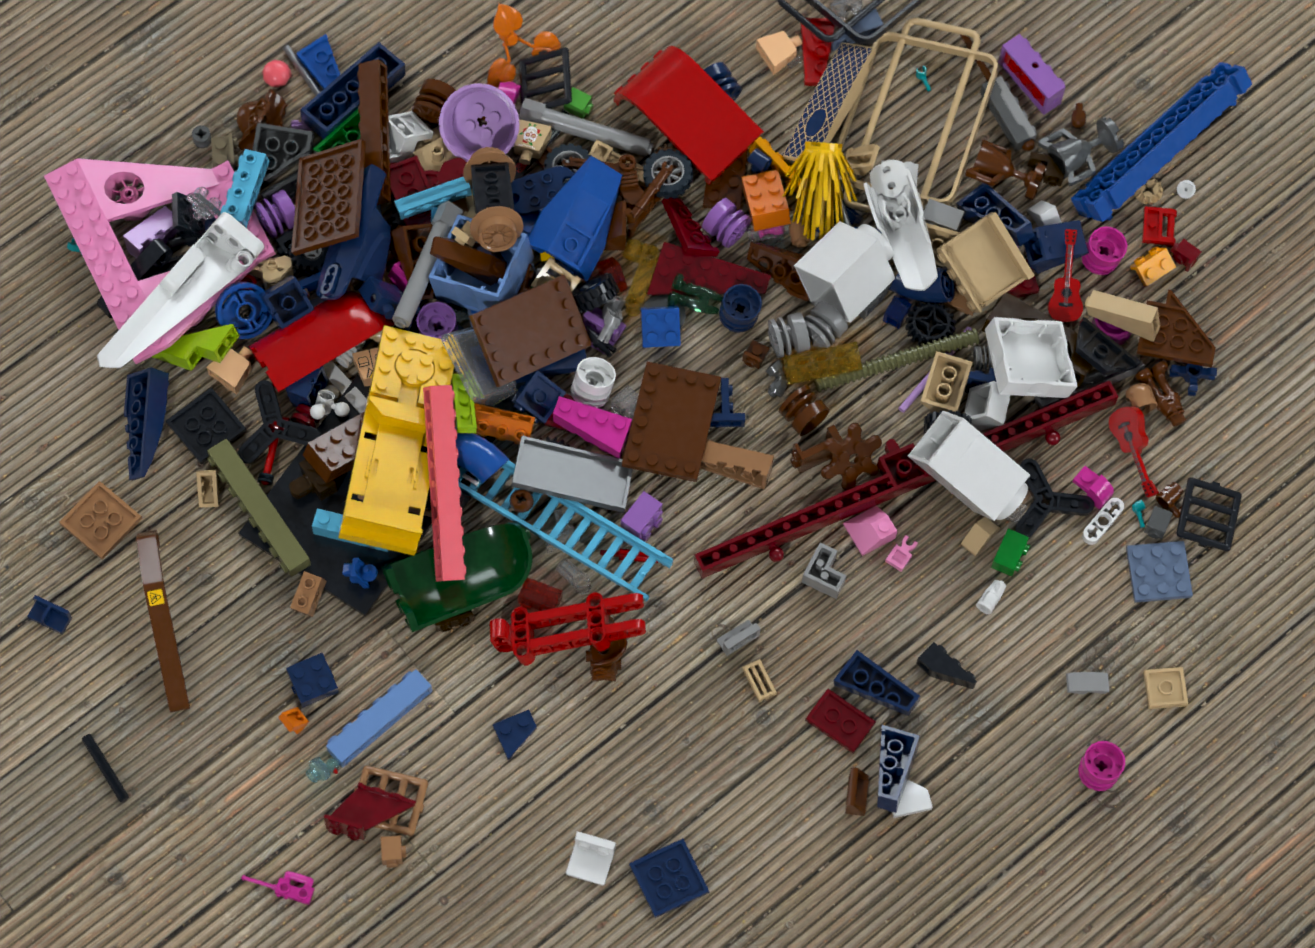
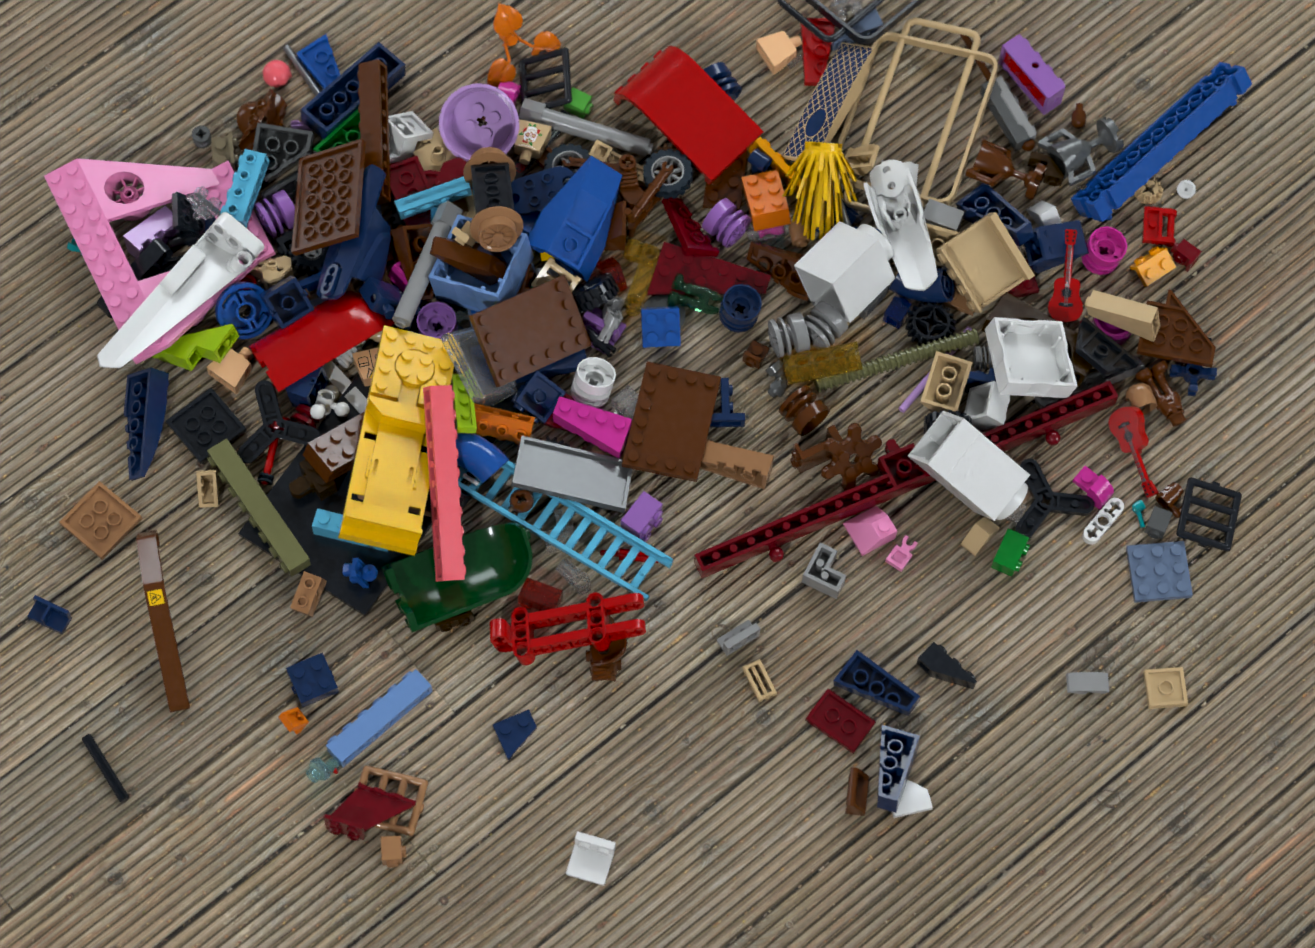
dark pink piece [241,871,314,905] -> none
reddish brown wheel [412,79,456,126] -> none
dark blue plate [629,838,709,918] -> none
teal hand [916,65,932,92] -> none
white hinge [976,580,1006,614] -> none
dark pink wheel [1078,741,1126,791] -> none

